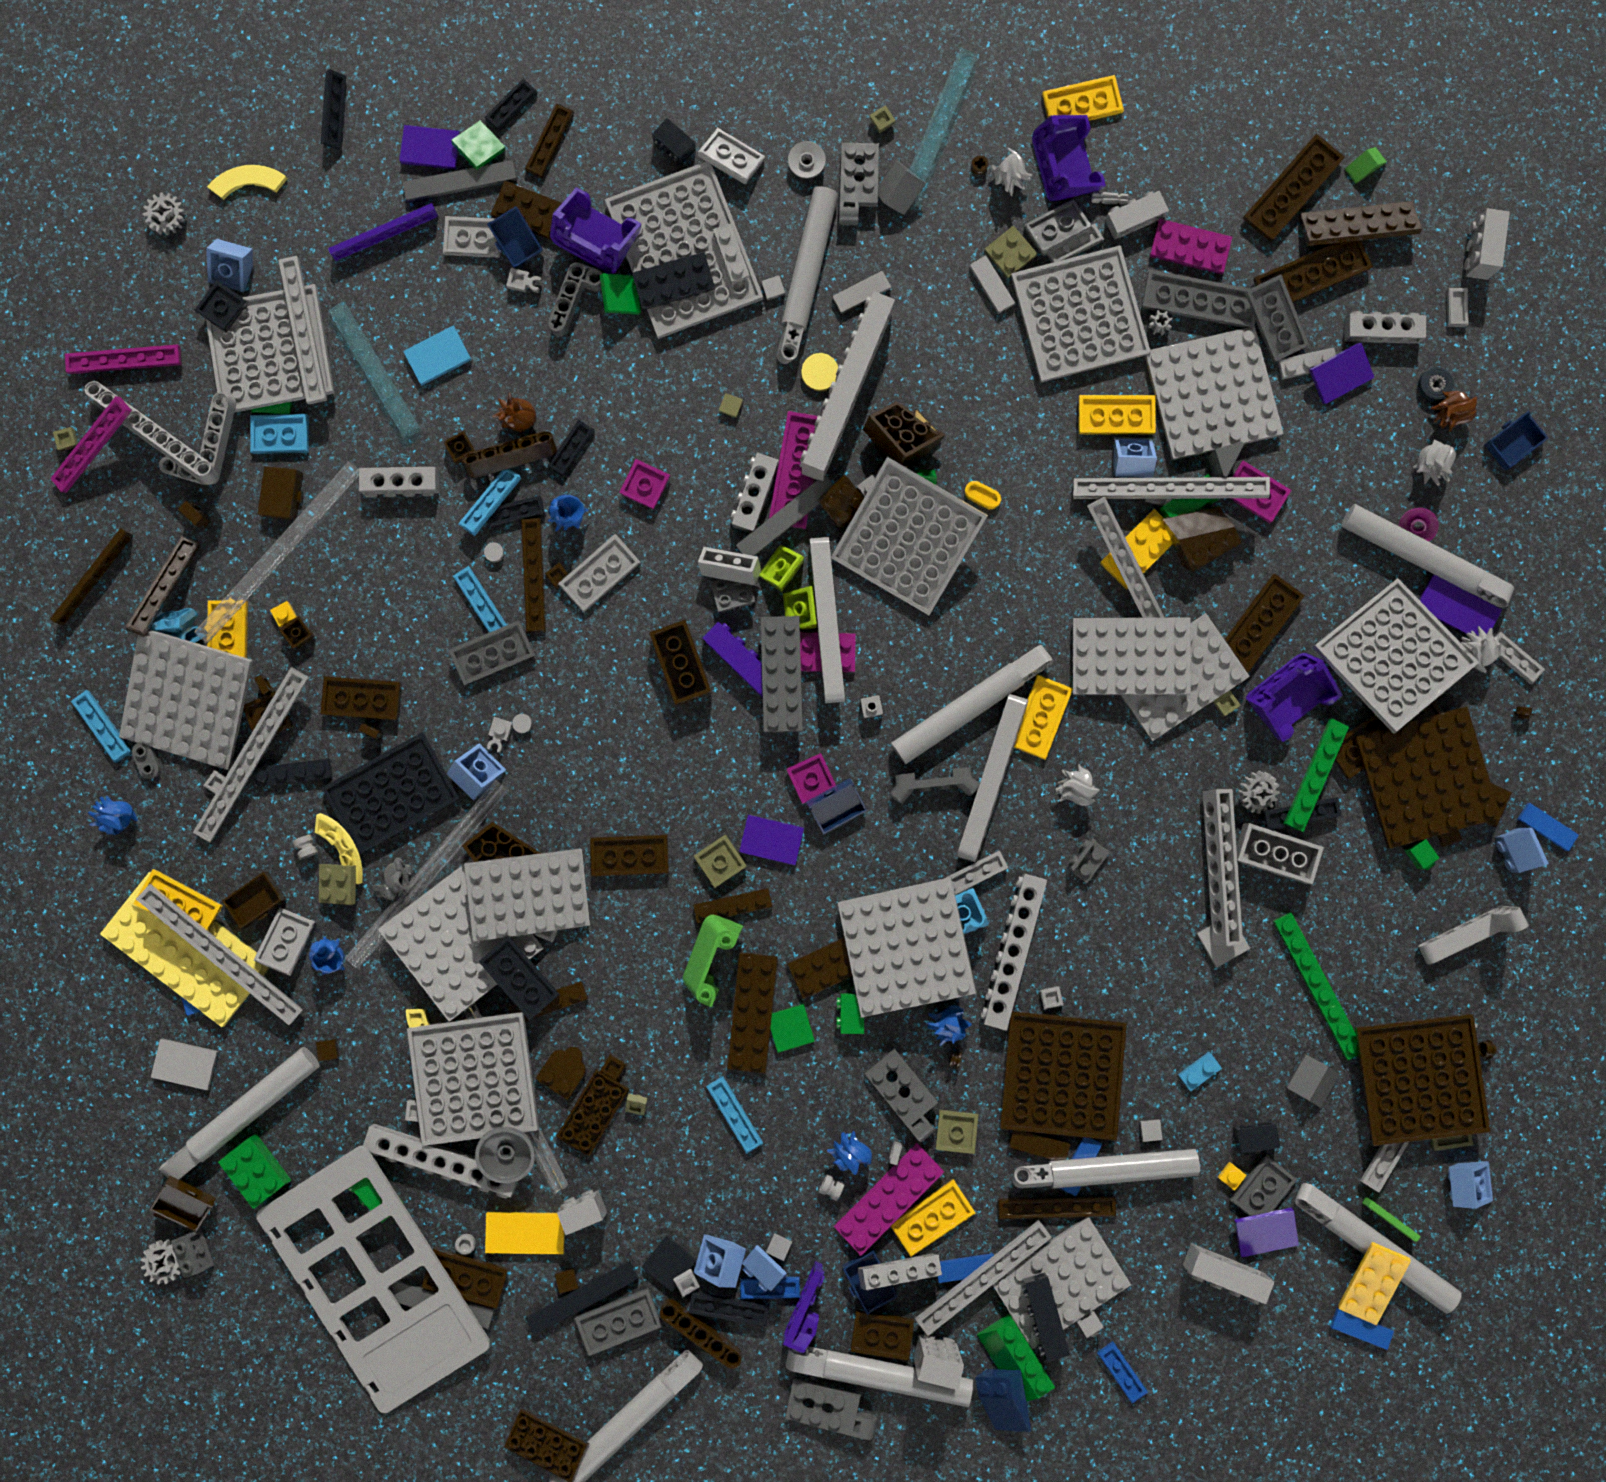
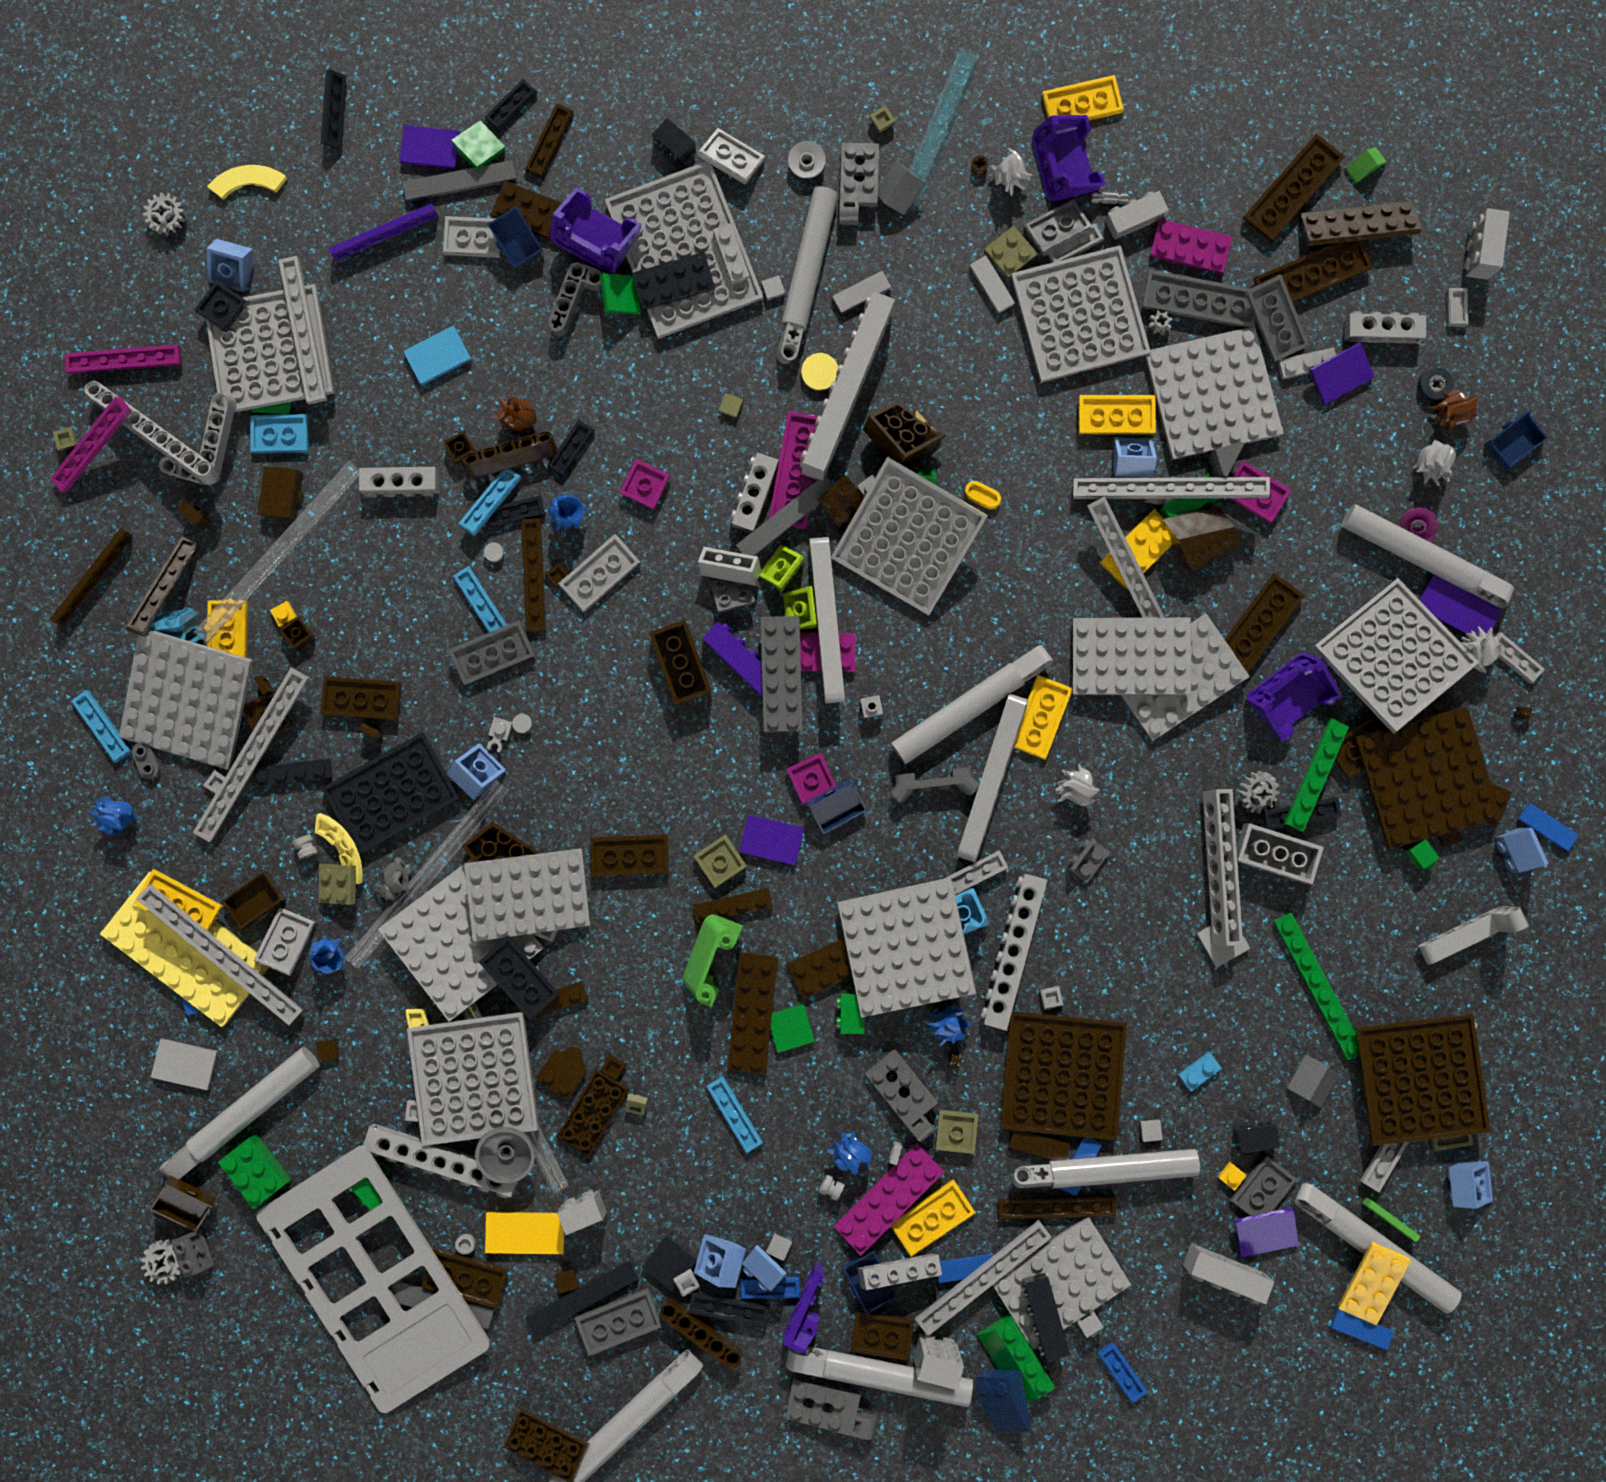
clear light blue plate [328,301,421,439] -> none
light grey plate [506,268,542,293] -> none
olive plate [1213,690,1241,717] -> none
dark brown plate [1478,1040,1497,1059] -> none

